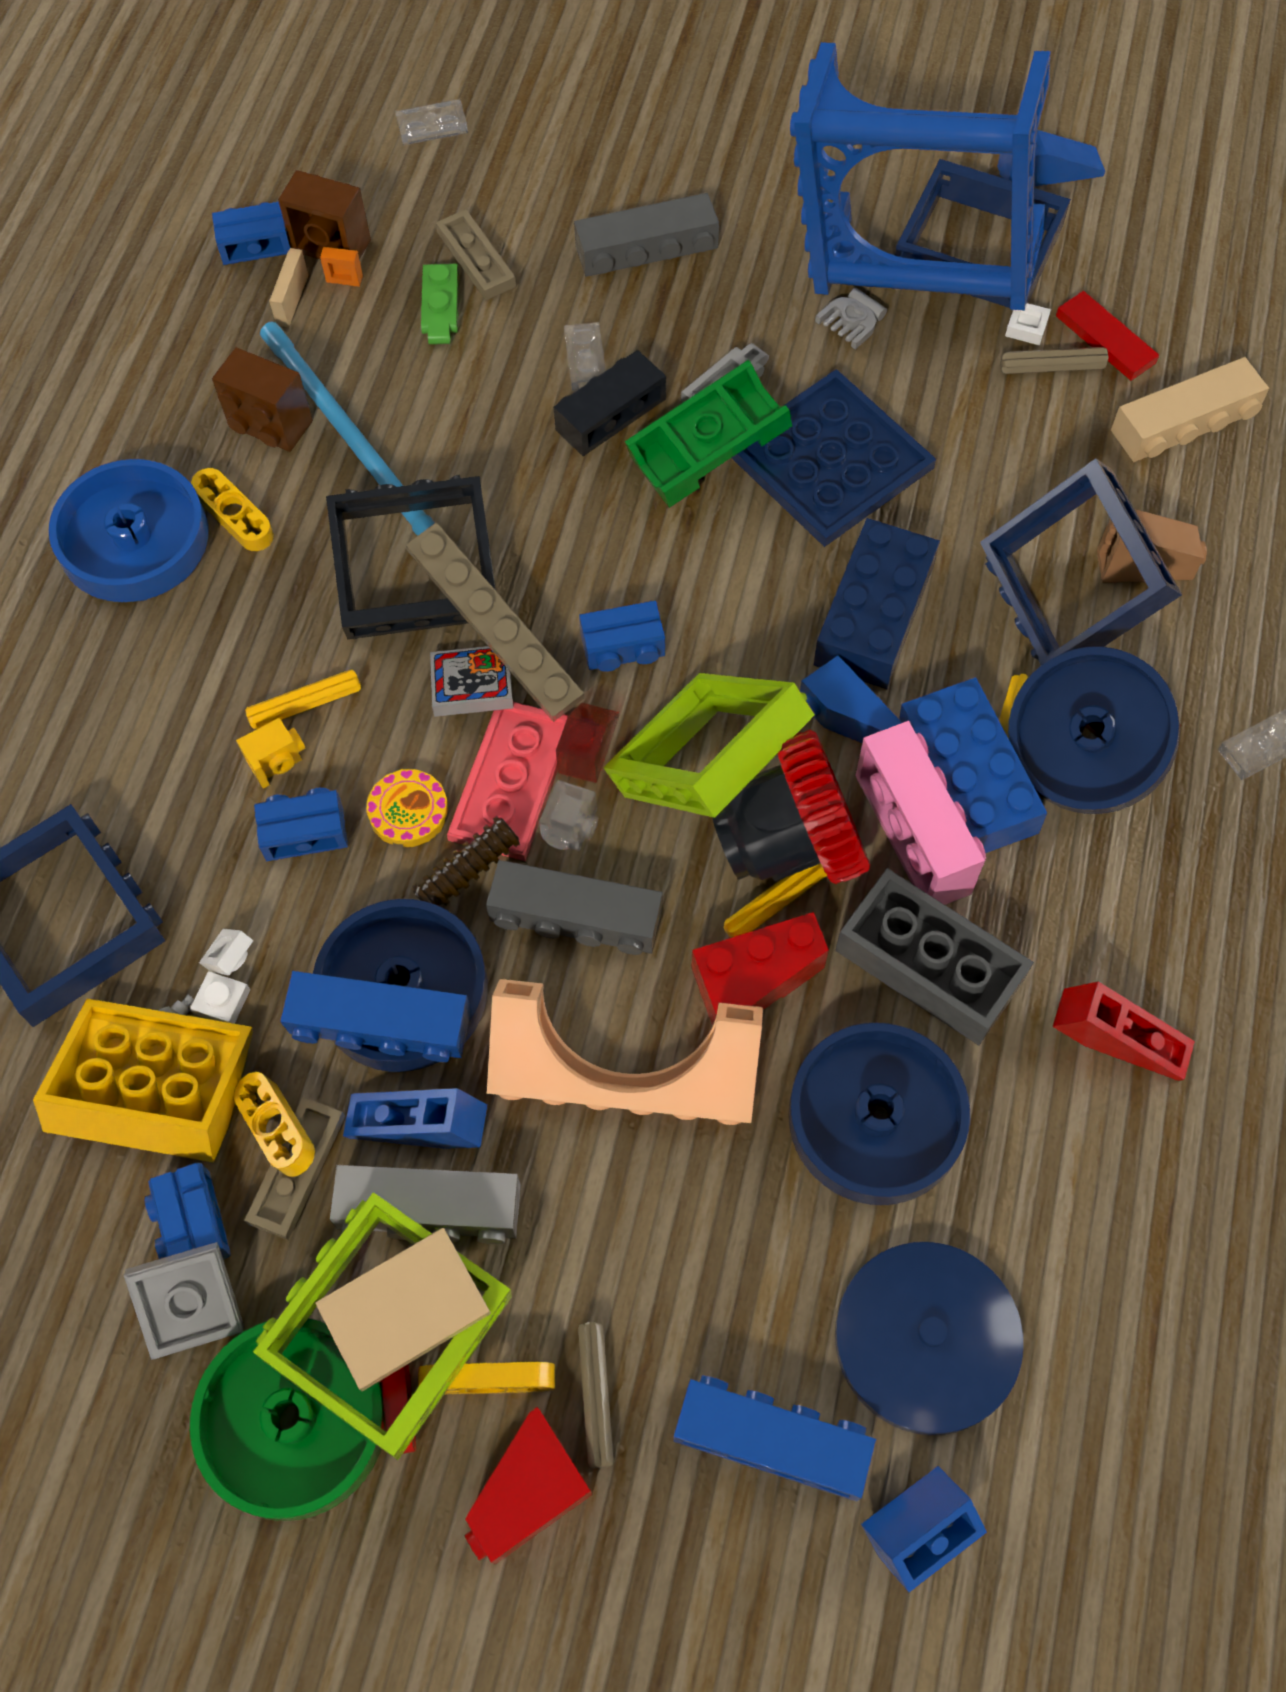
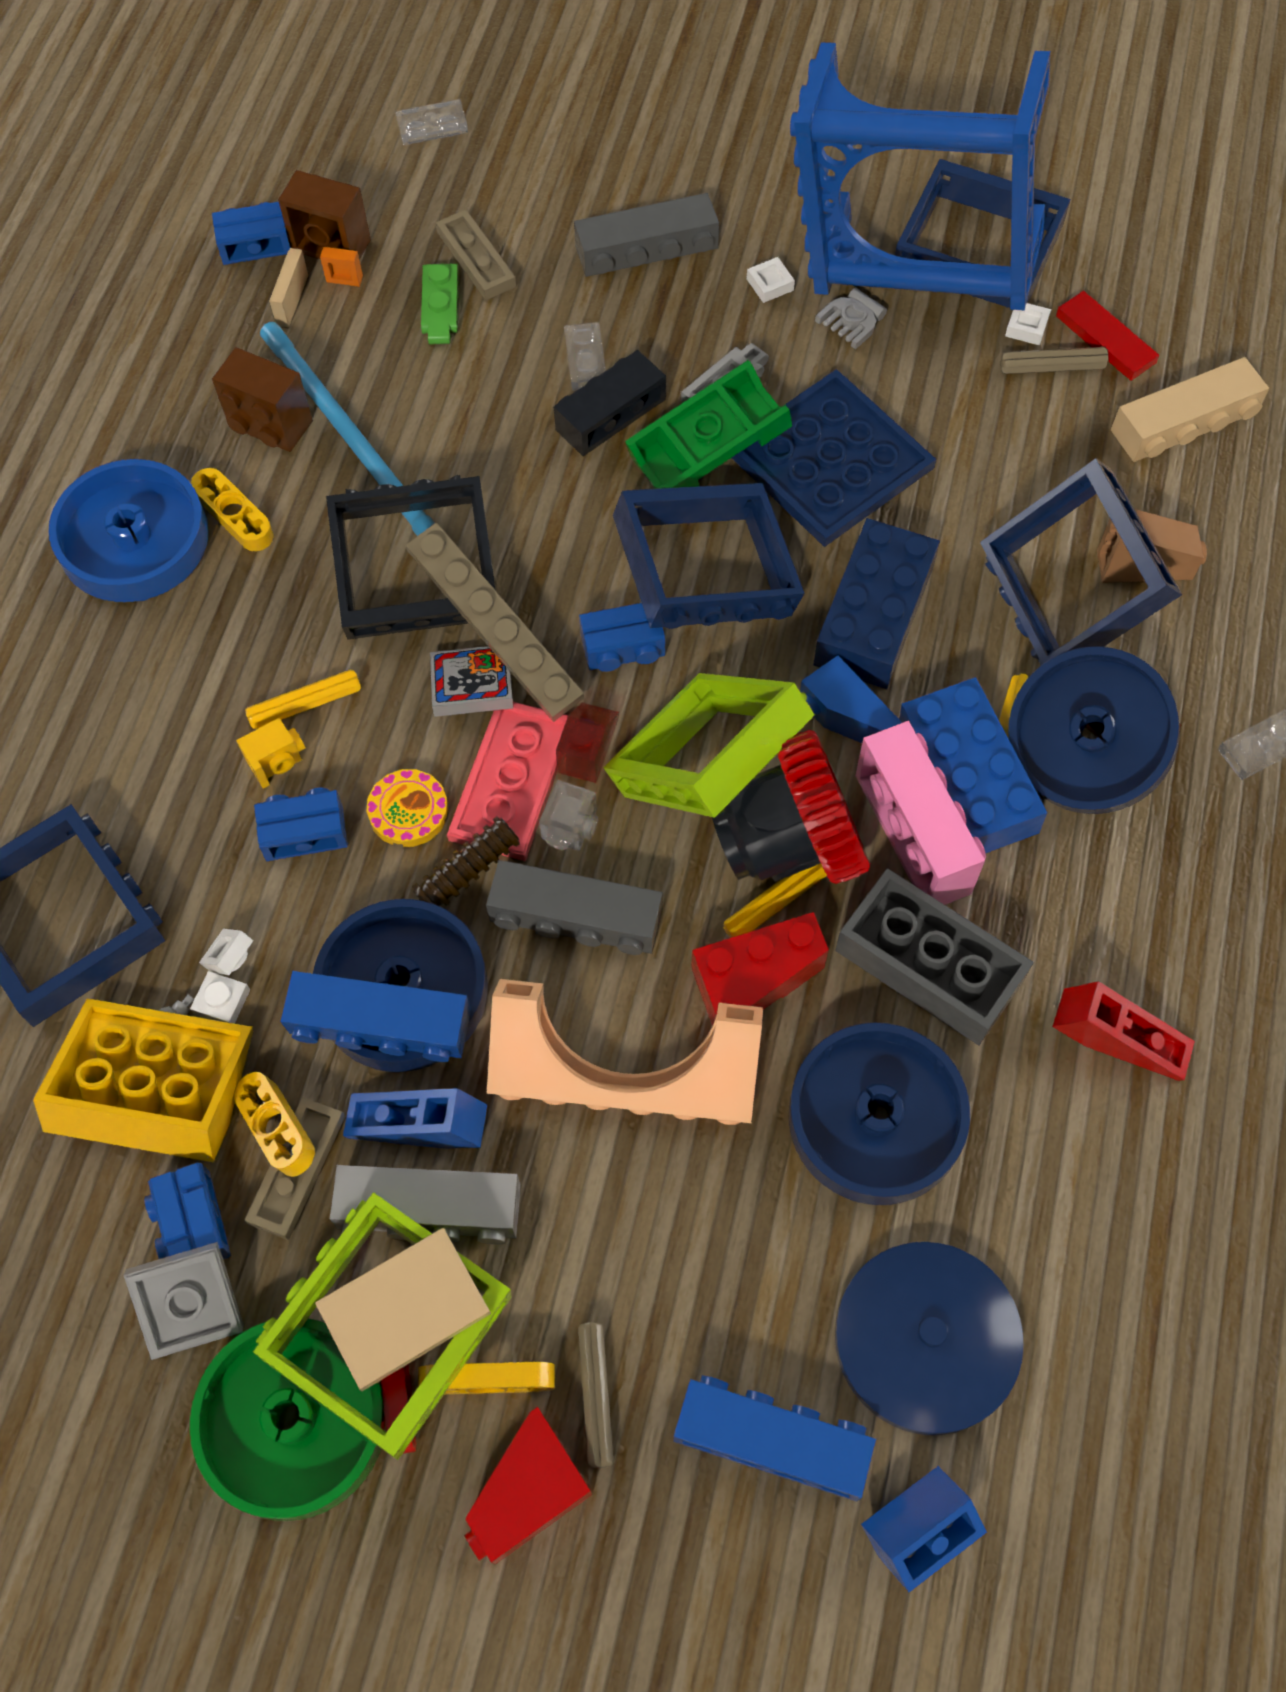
blue slope [997,130,1105,187] -> none
none -> dark blue window [613,483,805,629]
none -> white plate [747,257,795,303]

